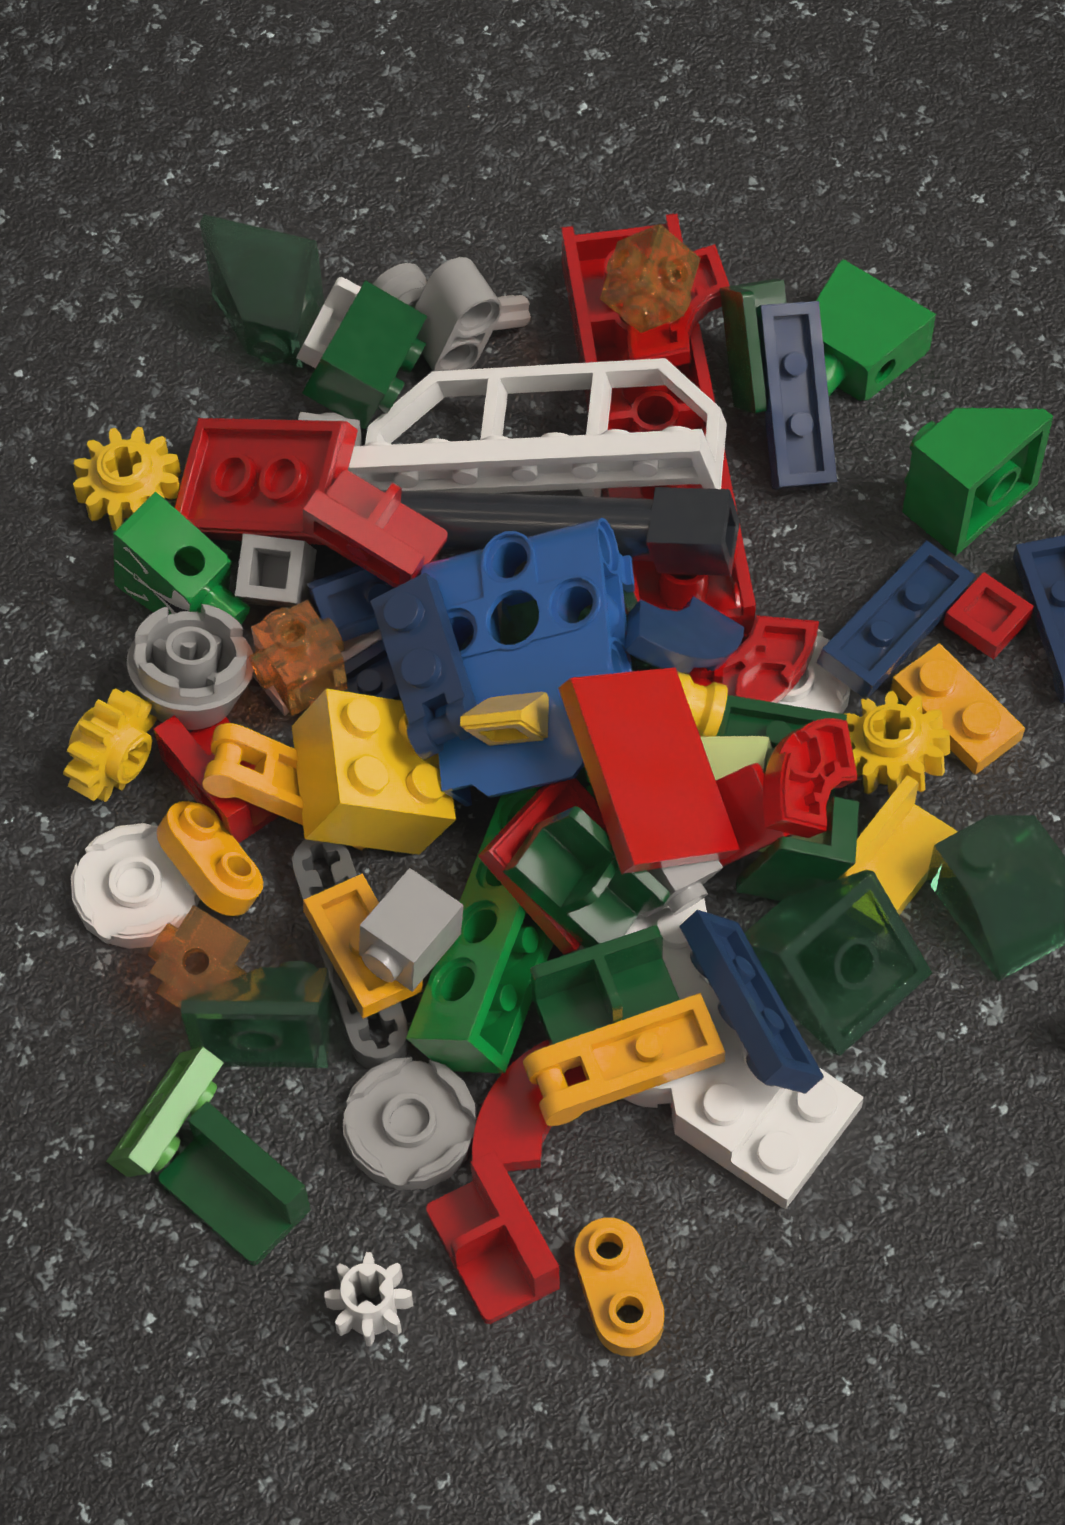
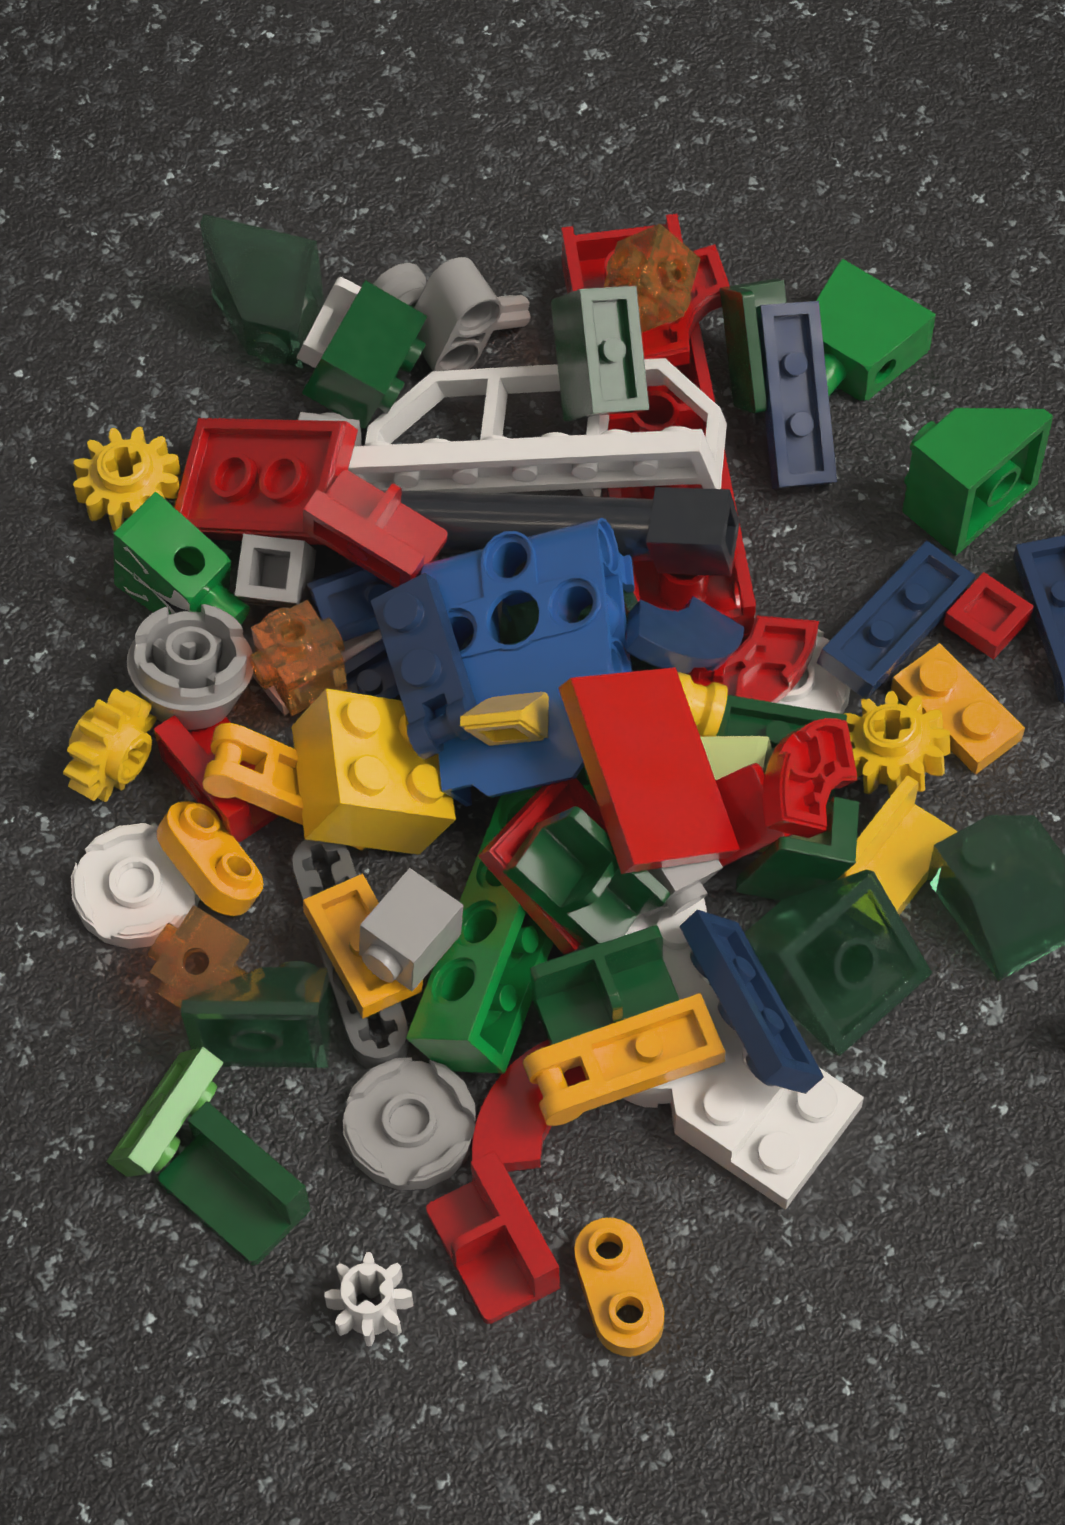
none -> panel [551,286,649,421]

